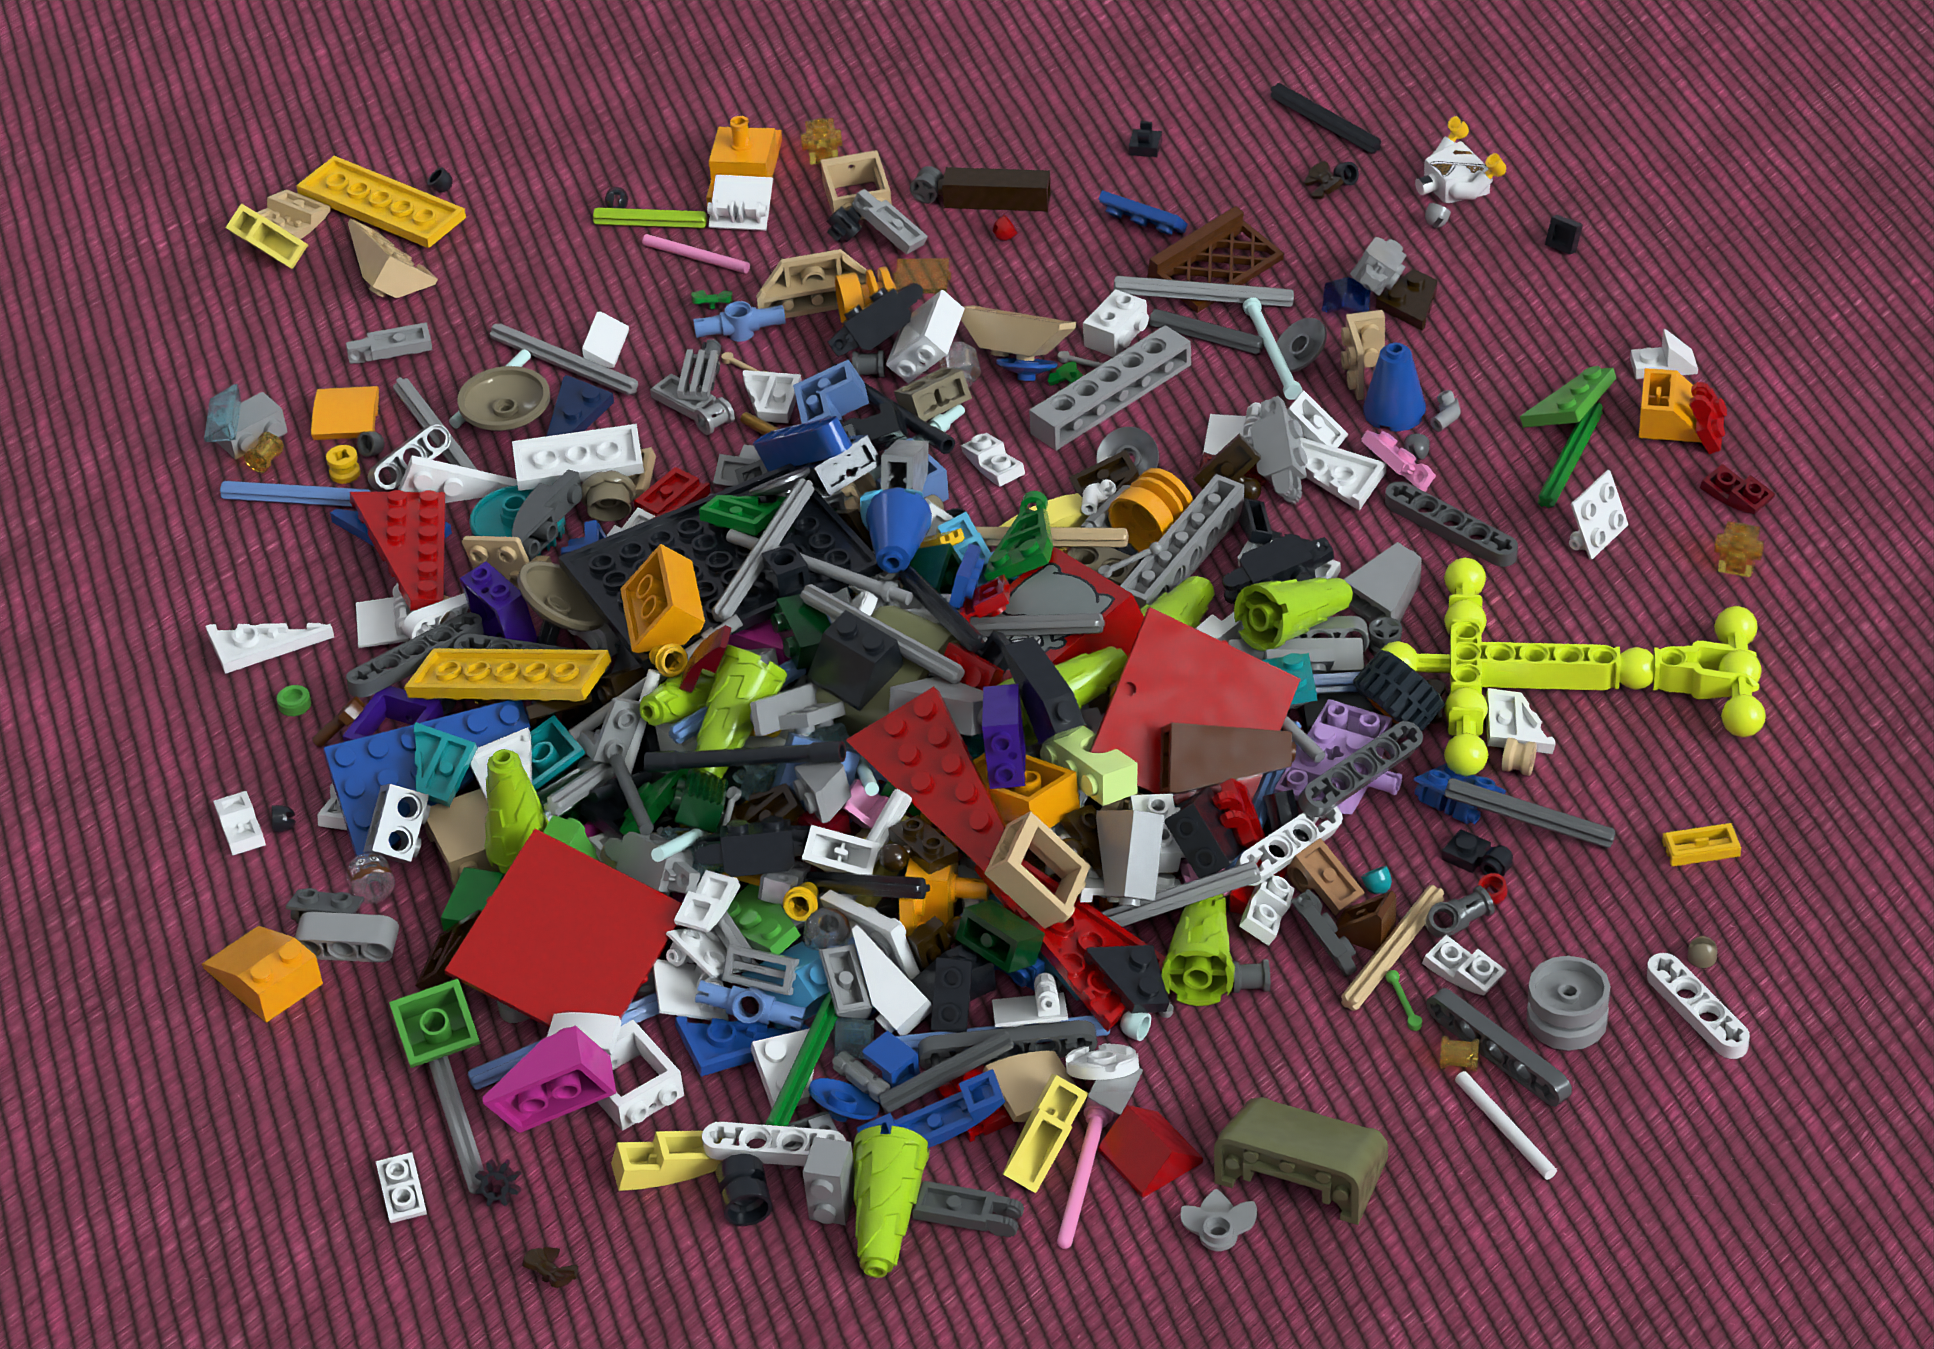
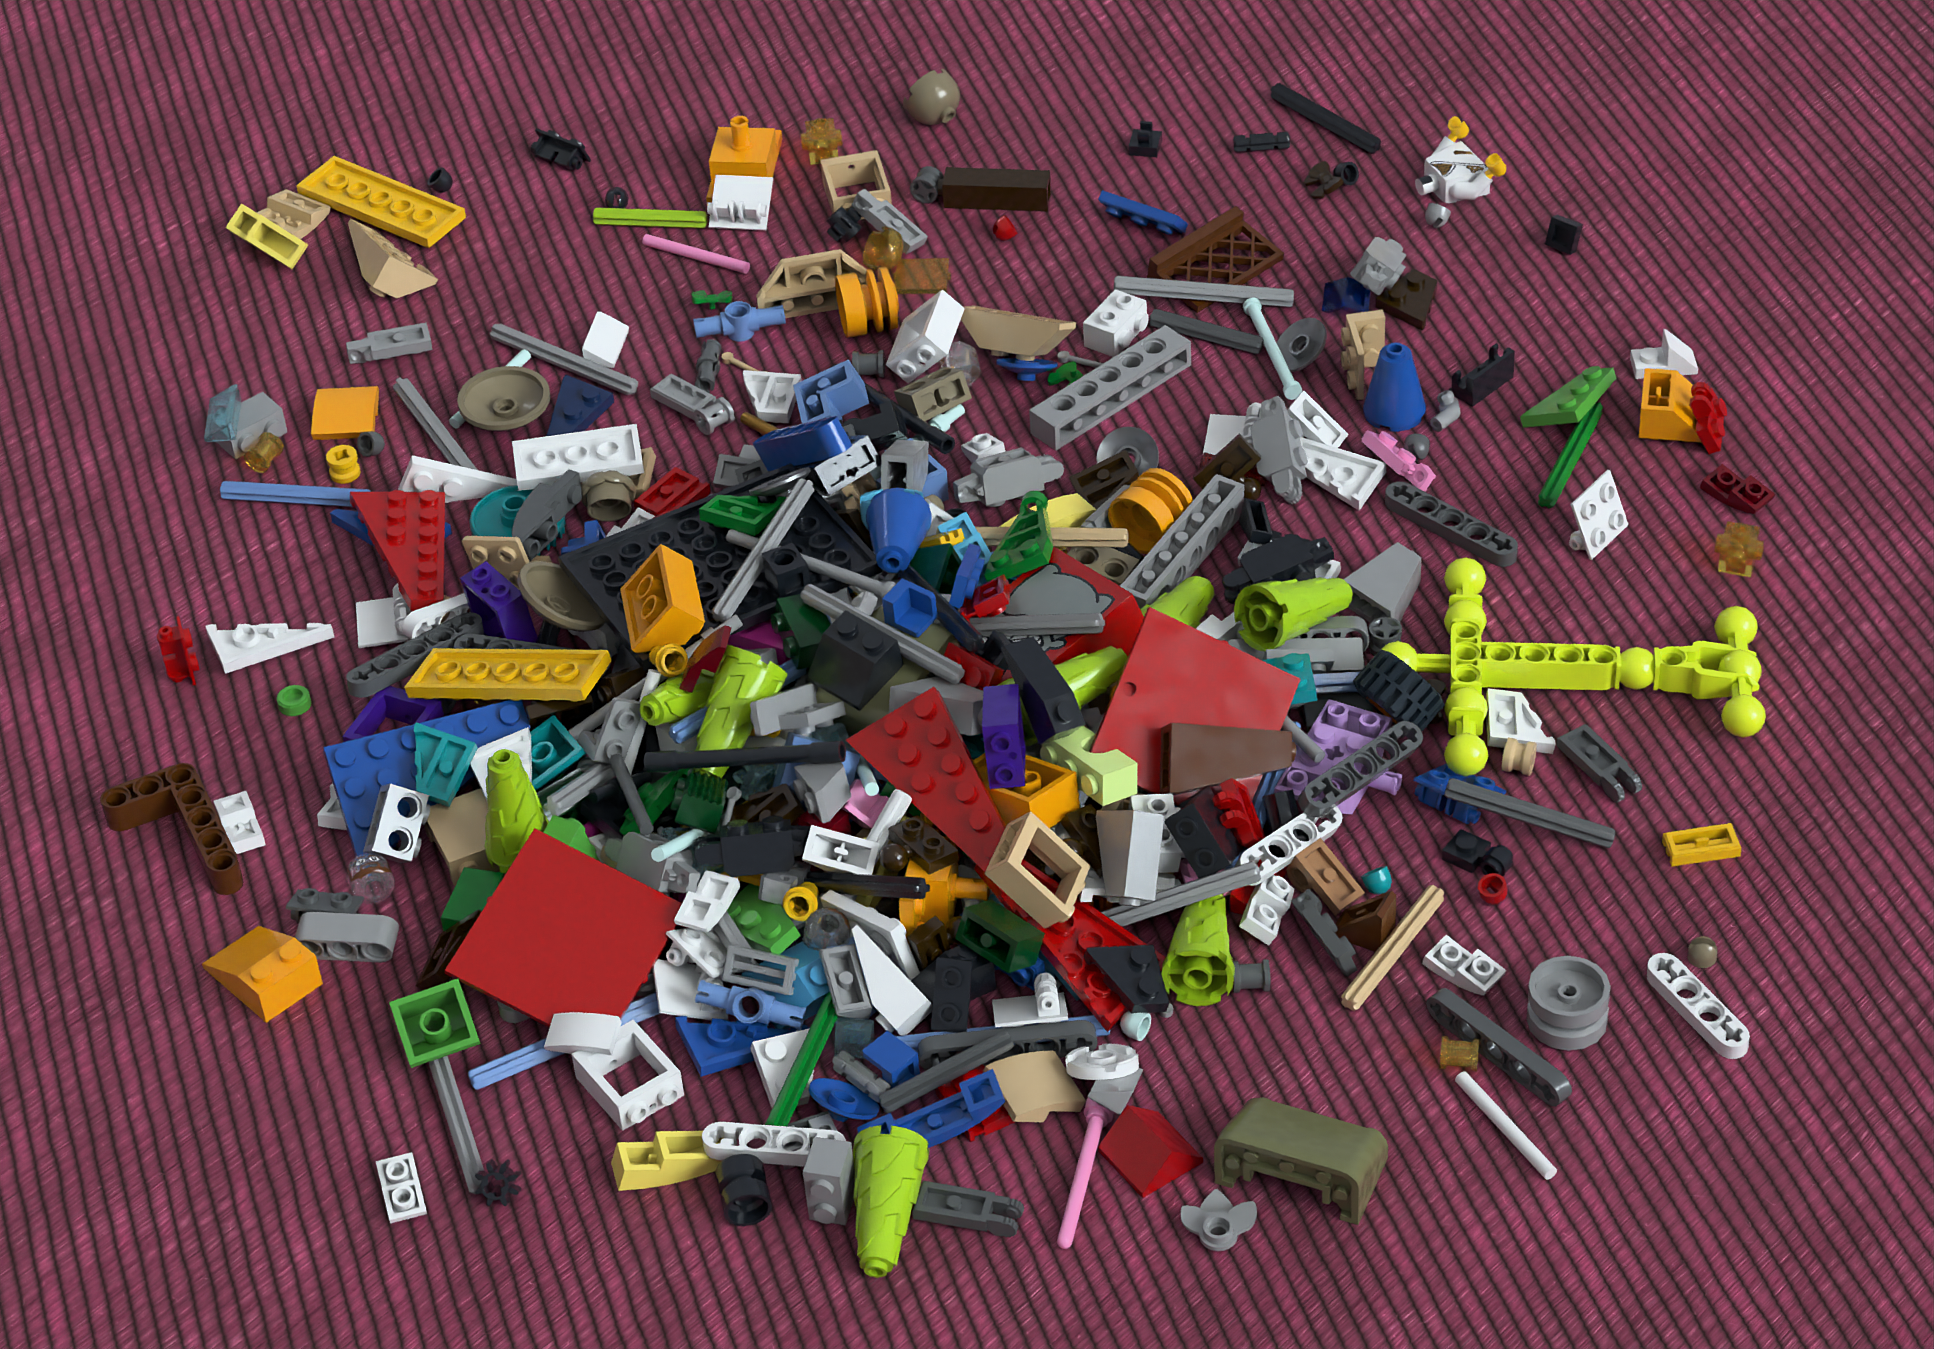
black hinge [271,805,296,833] -> none
reddish brown bar [312,696,365,747] -> none
light grey beam [368,424,451,491] -> none
dark pink slope [482,1025,616,1133] -> none
dark brown piece [522,1247,578,1288] -> none
light grey tile [677,349,718,400] -> none
black hinge [827,283,924,357] -> none
light yellow slope [1003,1074,1089,1193] -> none
white arm [1081,479,1116,516] -> none
light grey hinge [1098,542,1162,578] -> none
bright green hinge [1385,970,1422,1031] -> none
dark grey connector [1425,885,1495,938] -> none
none -> reddish brown beam [100,763,244,895]
none -> red hinge [157,616,200,686]
none -> black hinge [530,128,591,170]
none -> clear yellow hair [863,226,904,271]
none -> blue panel [882,578,938,637]
none -> dark tan cylinder [903,69,960,125]
none -> light grey hinge [953,447,1065,507]
none -> black axle [1233,132,1290,153]
none -> black hinge [1449,343,1515,407]
none -> dark grey hinge [1557,724,1643,803]

